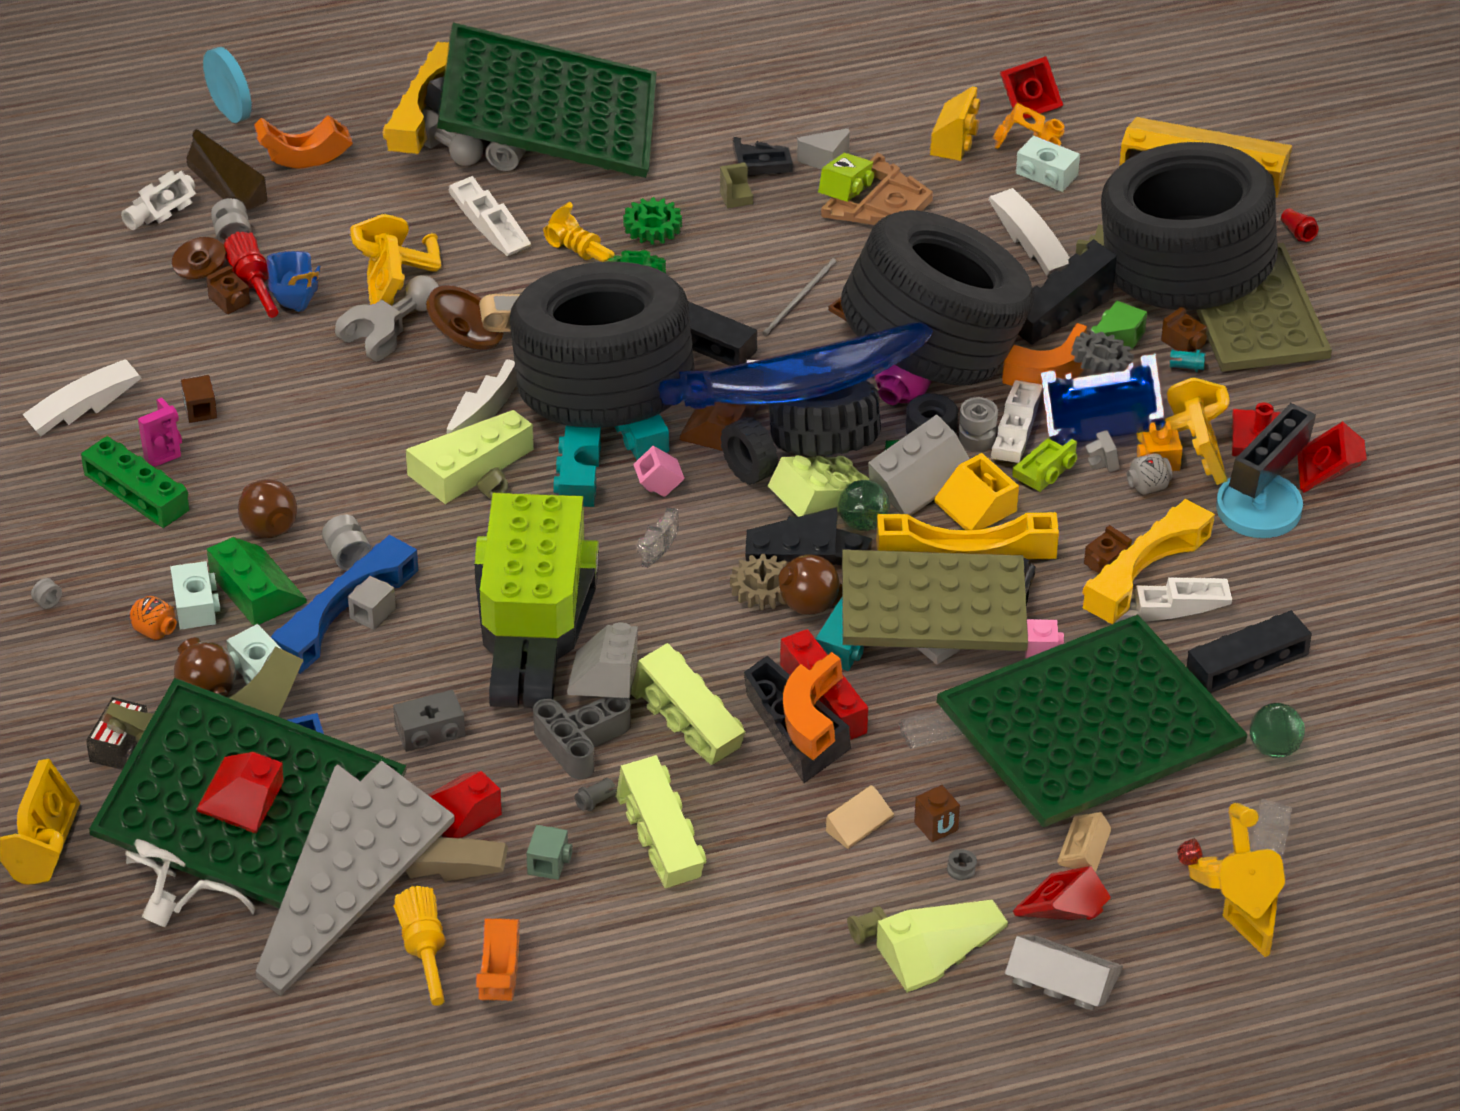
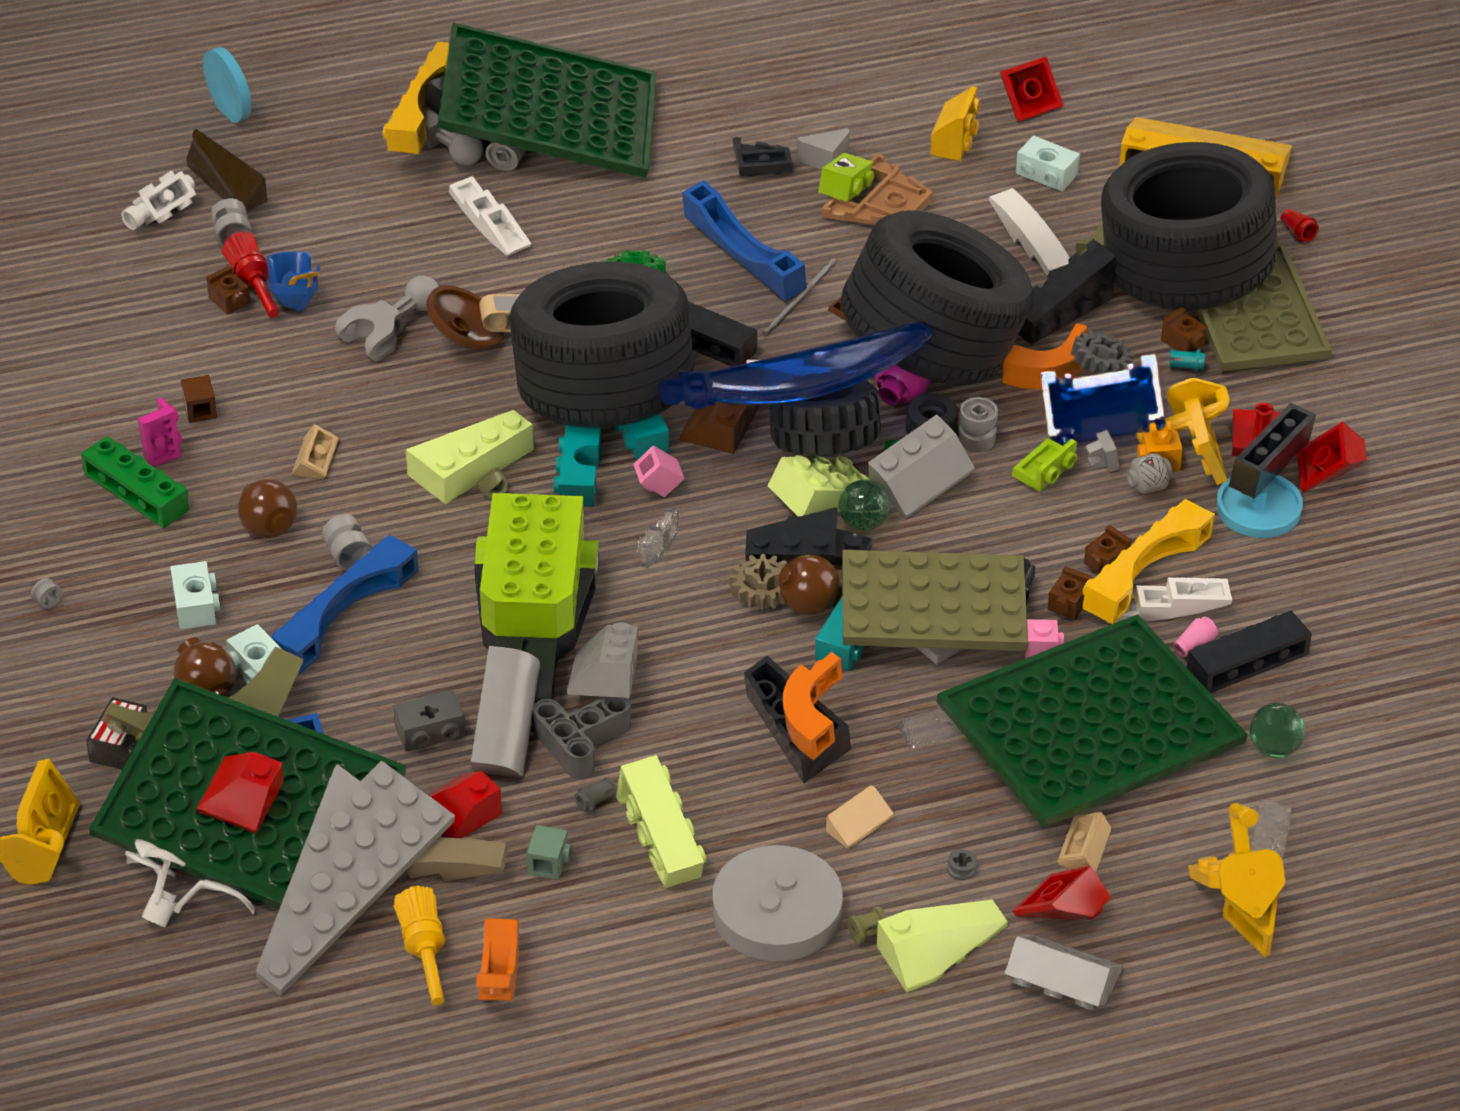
white slope [23,359,141,437] -> none
orange head [130,596,177,640] -> none
reddish brown dish [172,237,226,279] -> none
green slope [207,537,307,626] -> none
orange arch [254,115,353,169] -> none
light grey brick [348,576,396,630] -> none
yellow plate [350,214,441,306] -> none
white slope [447,359,517,434] -> none
yellow piece [543,202,615,262] -> none
green gear [623,197,682,245] -> none
yellowish green wedge [630,643,745,765] -> none
olive panel [720,163,753,208] -> none
black tyre [720,416,778,485] -> none
red brick [780,629,868,740] -> none
yellow arch [876,512,1059,559] -> none
reddish brown brick [914,785,960,842] -> none
yellow slope [934,453,1019,530] -> none
white slope [991,380,1043,463] -> none
light orange piece [993,103,1064,149] -> none
bright green slope [1091,301,1147,349] -> none
clear red hinge [1177,838,1203,866] -> none
none -> tan slope [292,424,339,479]
none -> light grey brick [471,646,540,779]
none -> blue arch [682,180,807,301]
none -> light grey brick [712,845,843,962]
none -> reddish brown brick [1048,566,1092,620]
none -> bright pink cone [1173,616,1219,658]

